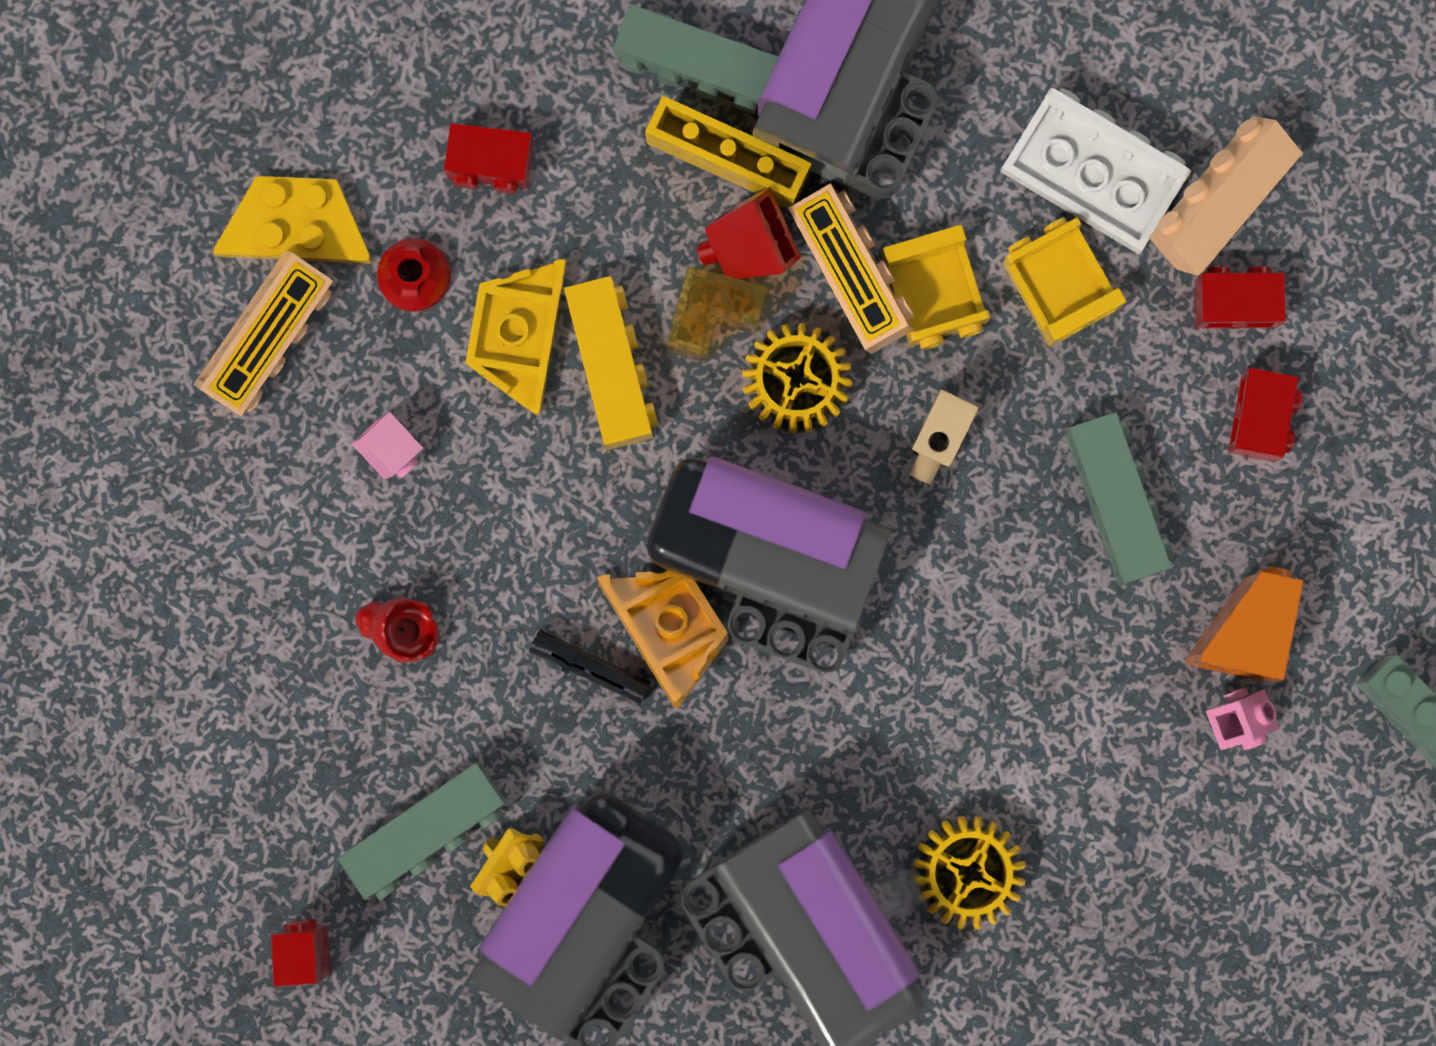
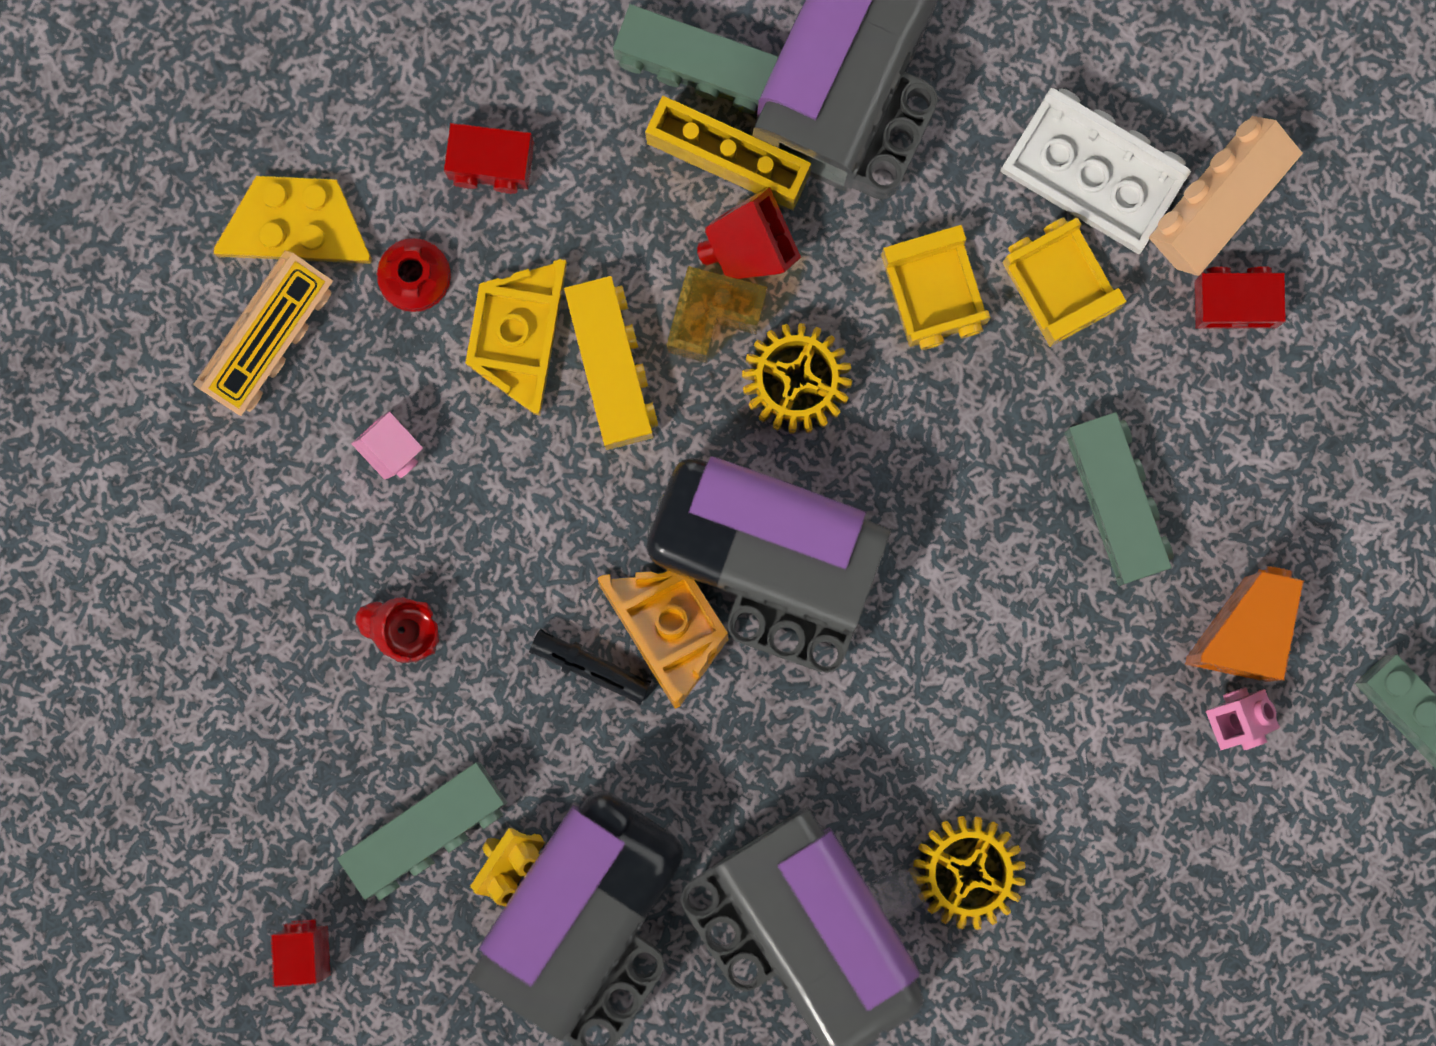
brick [788,183,915,354] -> none
tan torso [909,389,979,485] -> none
red brick [1227,368,1302,462] -> none

